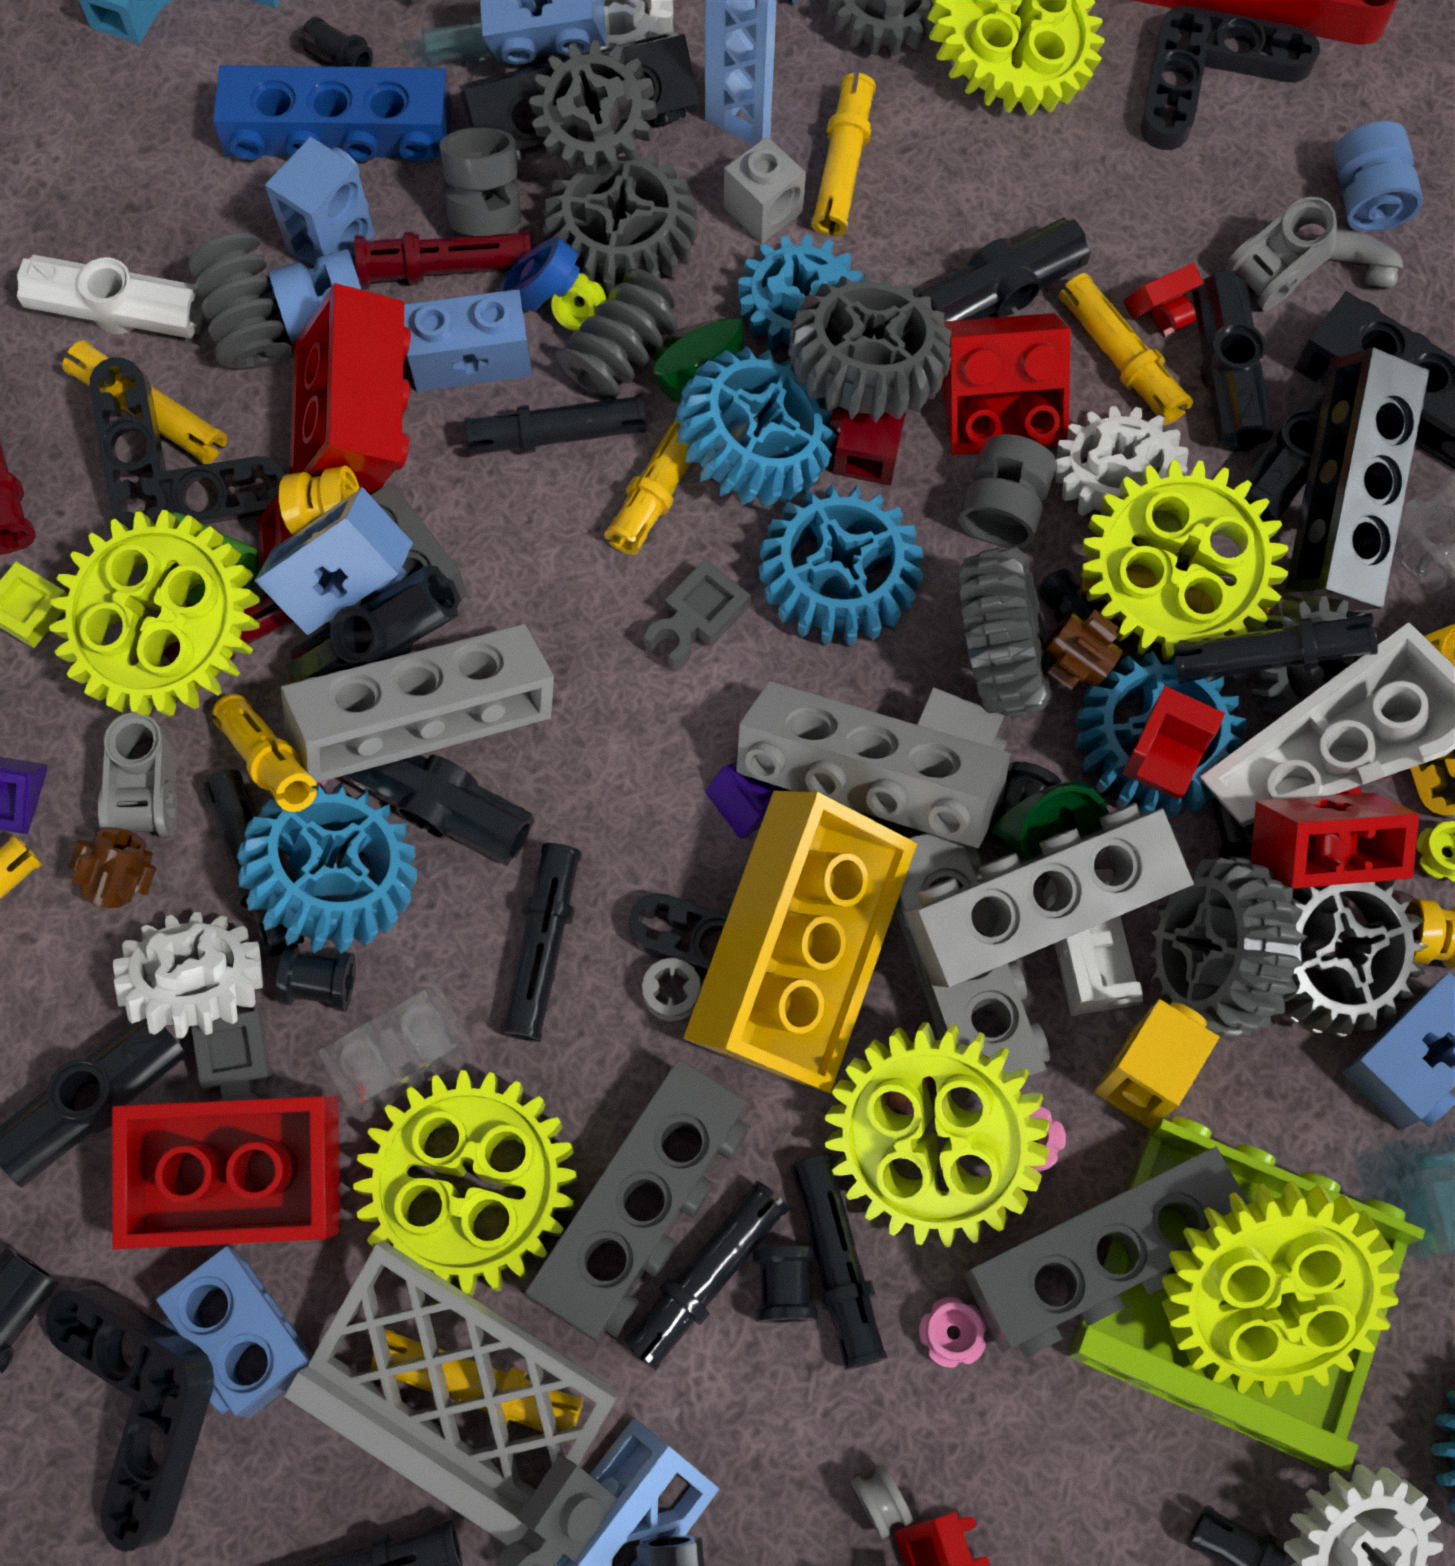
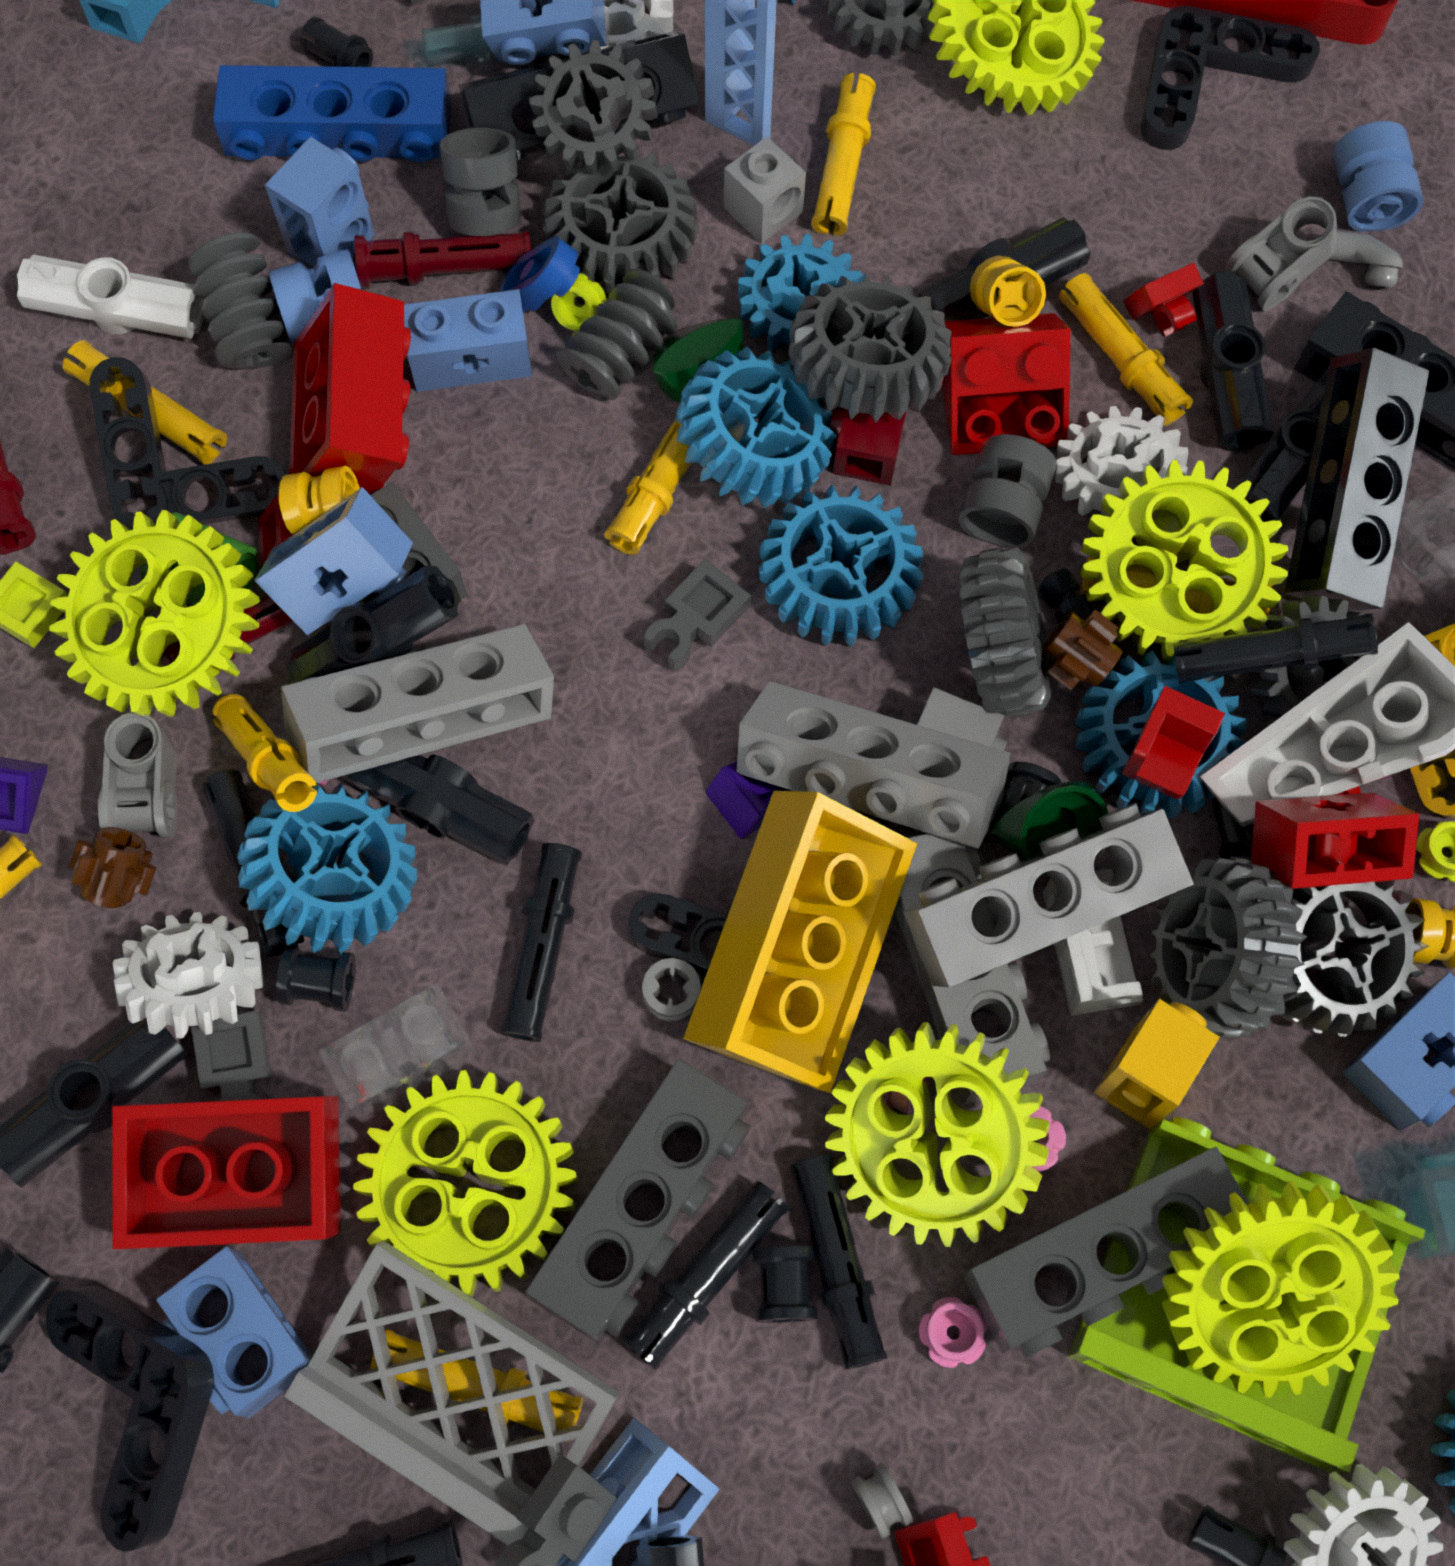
black pin [464,394,646,457] -> none
none -> yellow wheel [970,256,1046,327]

